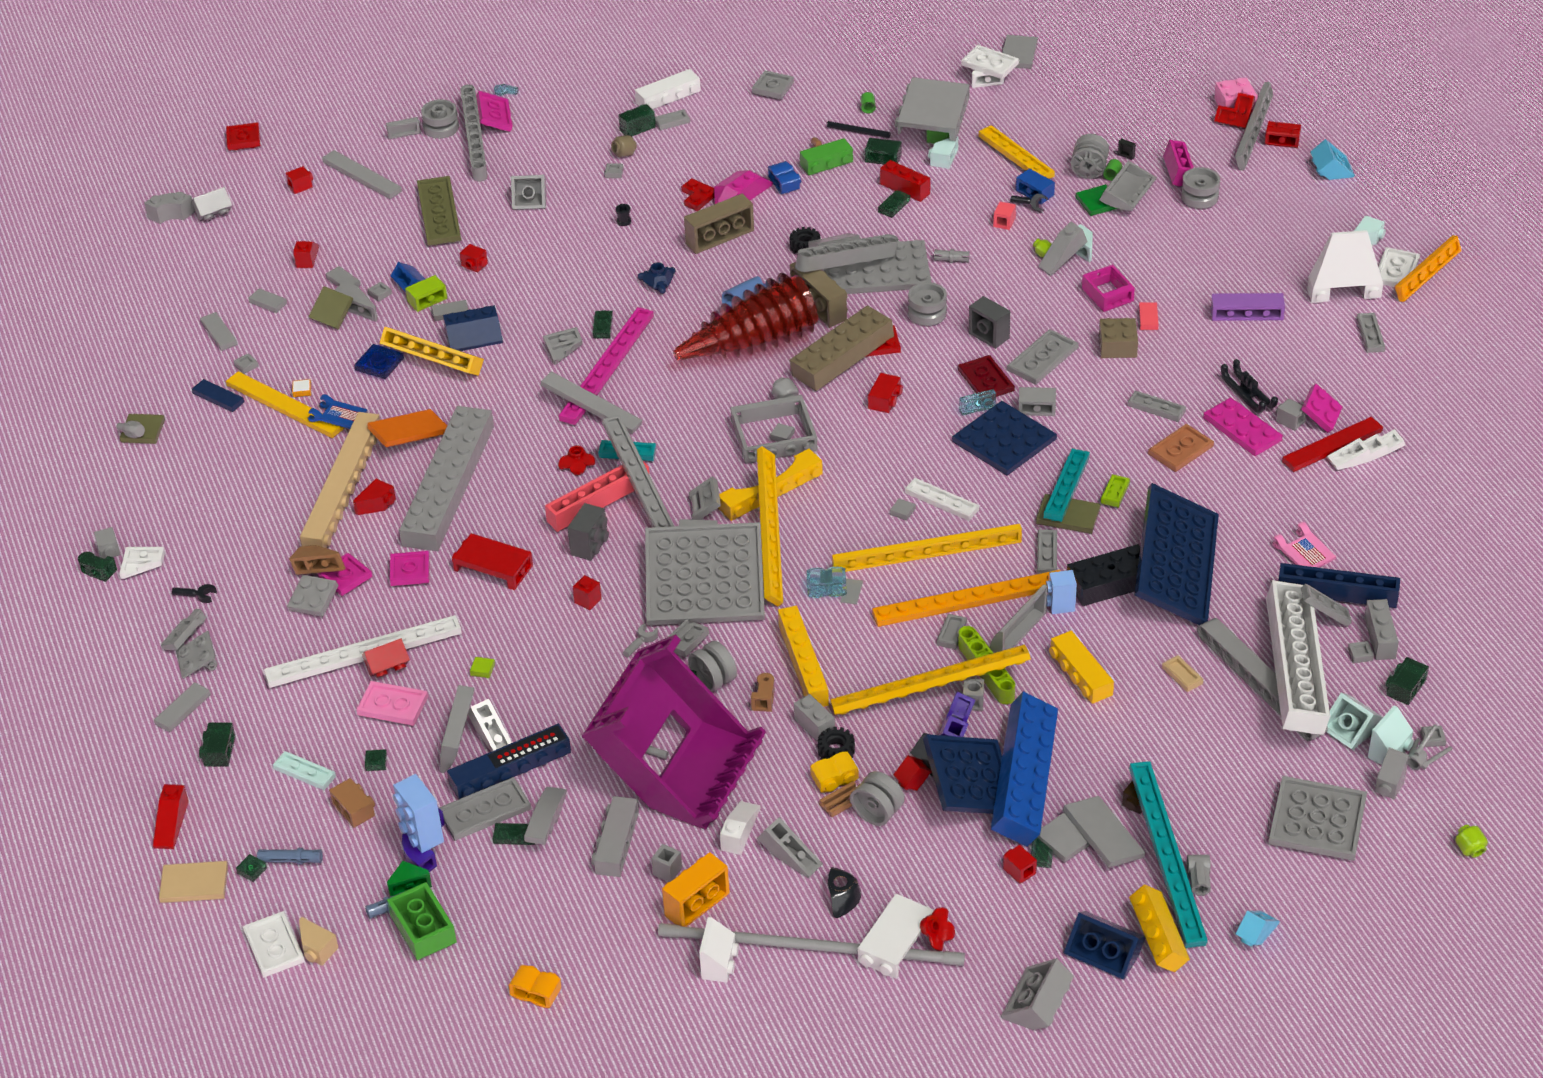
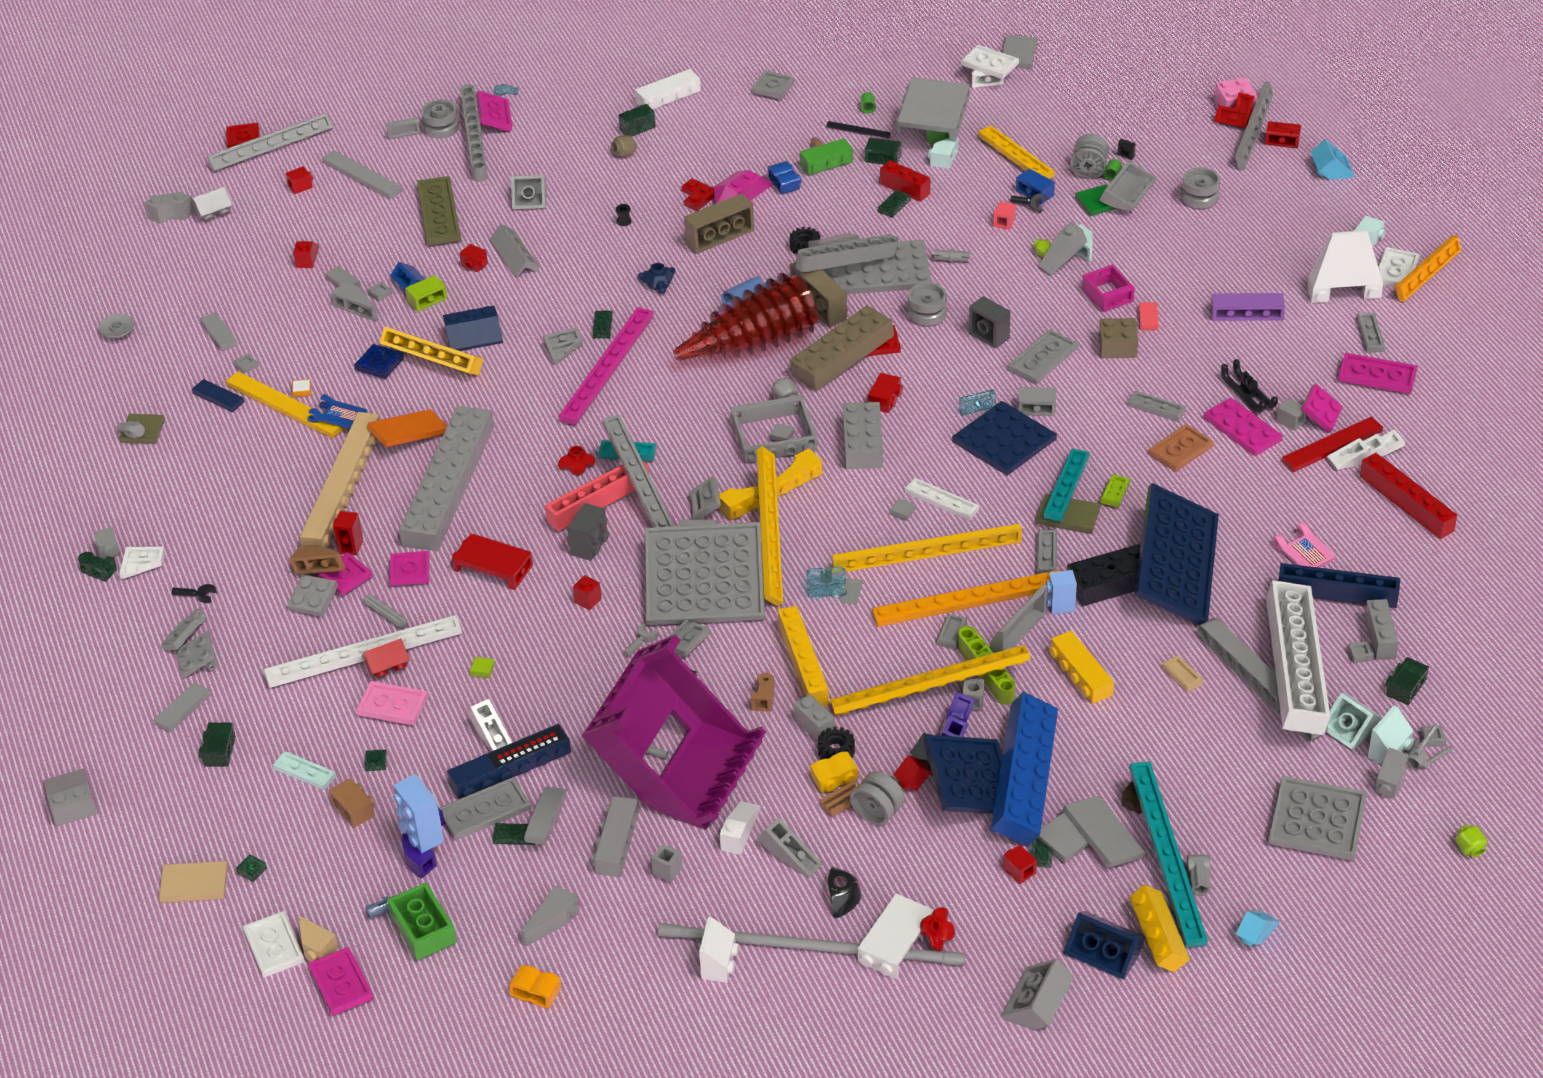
red slope [153,784,189,849] -> none
light grey tile [248,288,287,313] -> none
sand blue pin [257,848,323,865] -> none
olive tile [309,286,353,330] -> none
red slope [353,478,396,515] -> none
green slope [387,861,432,897] -> none
light grey tile [432,300,468,321] -> none
light grey slope [440,685,474,773] -> none
light grey tile [541,371,642,434] -> none
light grey tile [605,163,624,178] -> none
light grey tile [654,109,690,130] -> none
light orange brick [662,852,730,927] -> none
light grey wheel [688,640,737,692] -> none
dark red tile [958,355,1015,402] -> none
dark pink brick [1163,140,1194,187] -> none
light grey tile [1301,584,1352,627] -> none
none -> light grey slope [44,768,97,827]
none -> light grey dish [99,314,134,338]
none -> light grey tile [207,113,333,172]
none -> dark pink plate [308,947,374,1016]
none -> red brick [333,511,363,556]
none -> light grey axle [363,594,408,629]
none -> light grey panel [490,224,540,277]
none -> light grey slope [521,886,580,946]
none -> light grey brick [843,402,883,469]
none -> dark pink plate [1338,353,1418,394]
none -> red brick [1360,452,1457,539]

